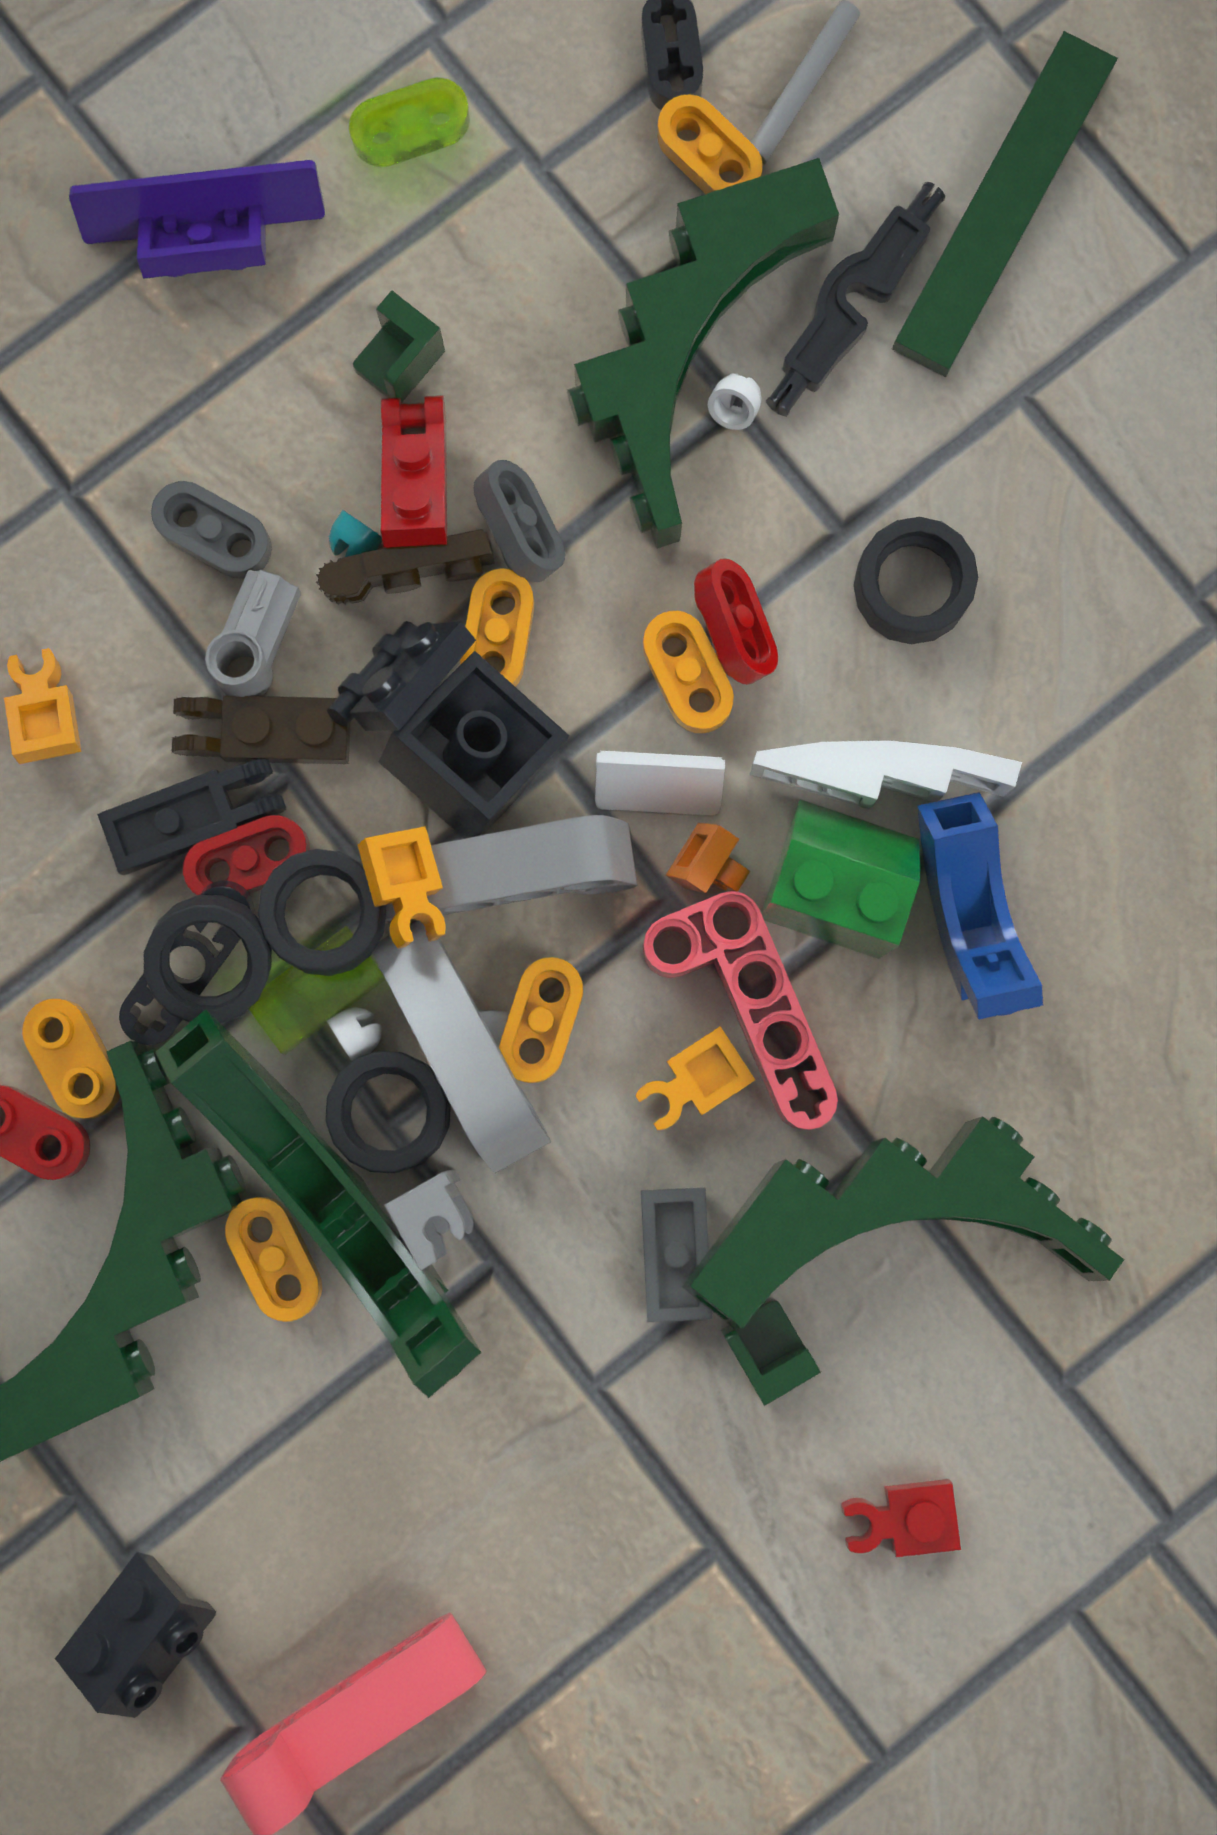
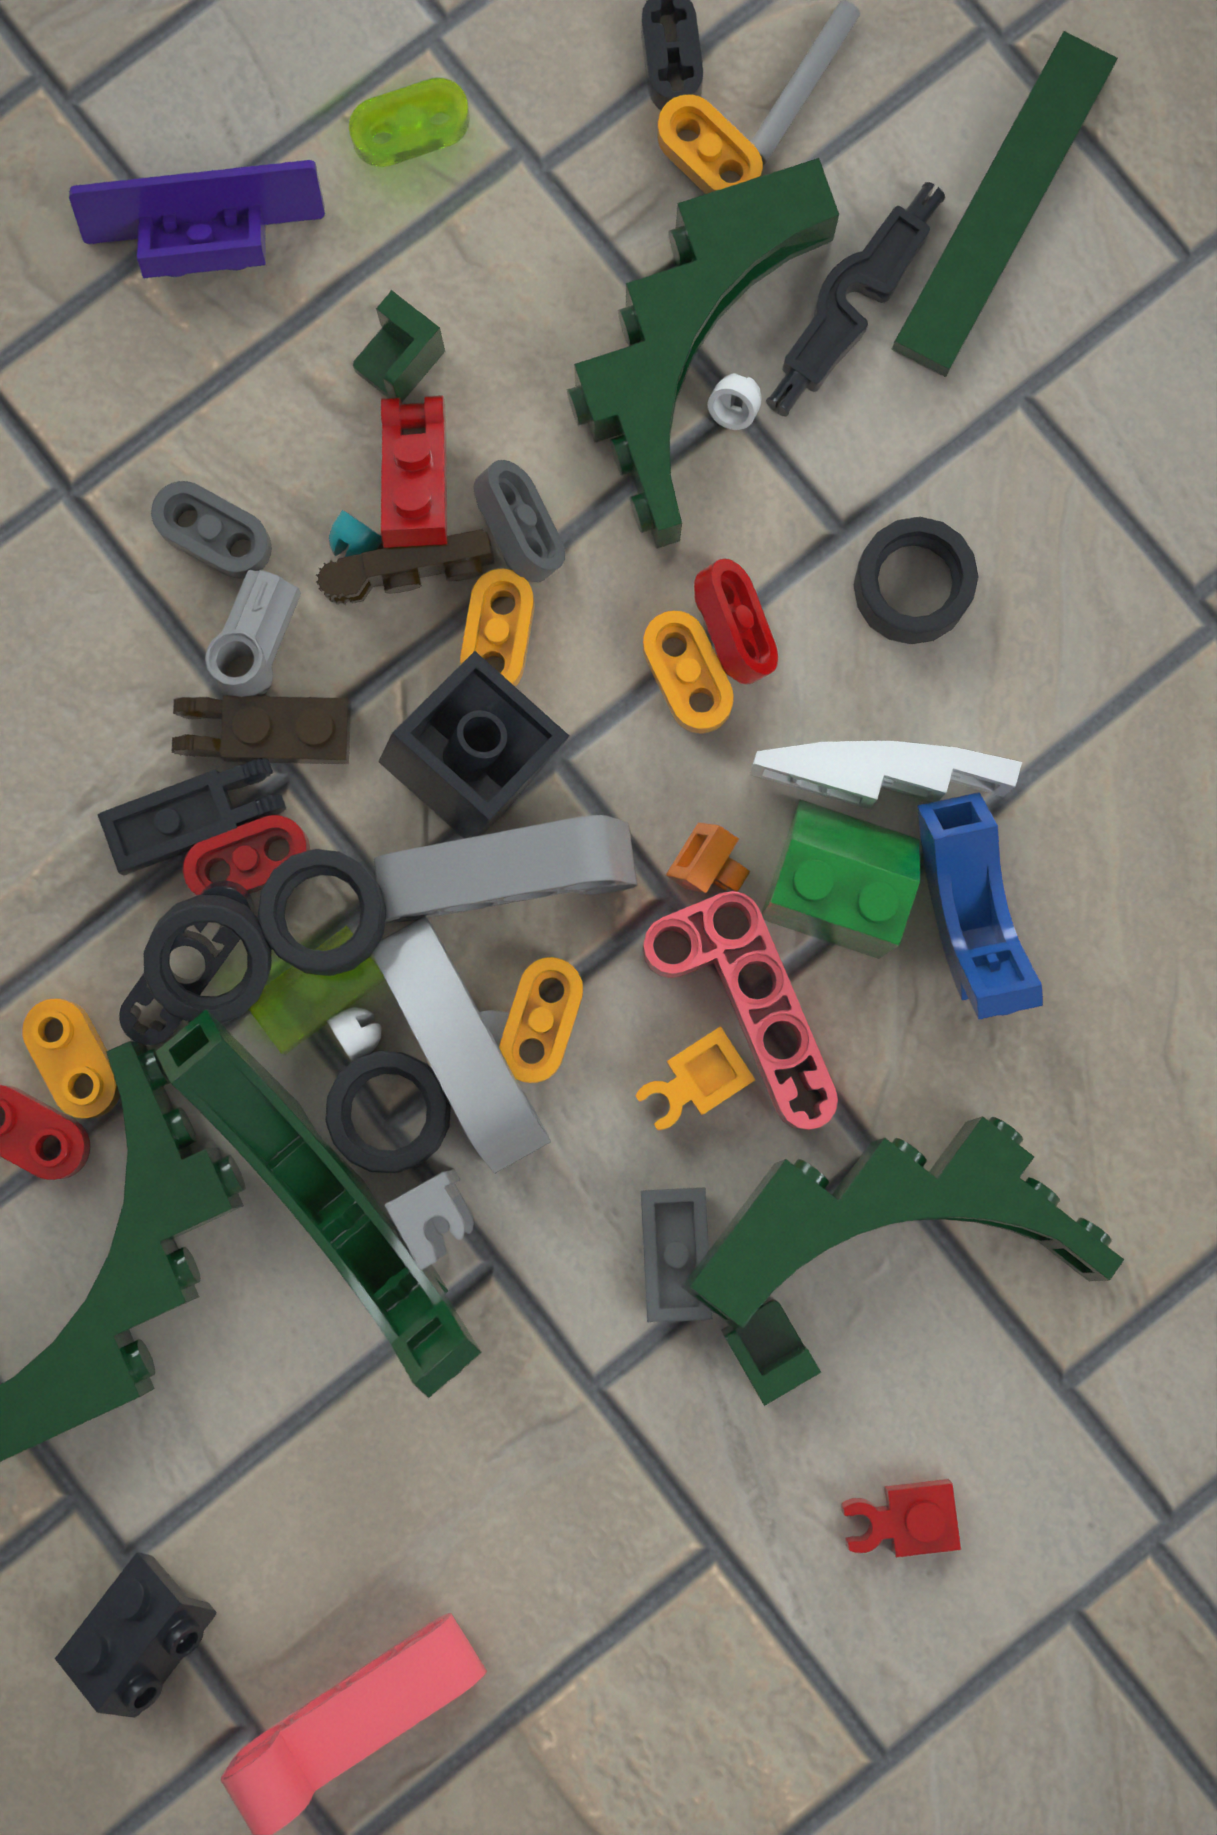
light orange plate [4,648,82,764] -> none
light orange plate [225,1197,322,1322] -> none
black plate [327,621,476,731] -> none
light orange plate [357,826,446,949] -> none
white slope [595,751,725,816] -> none

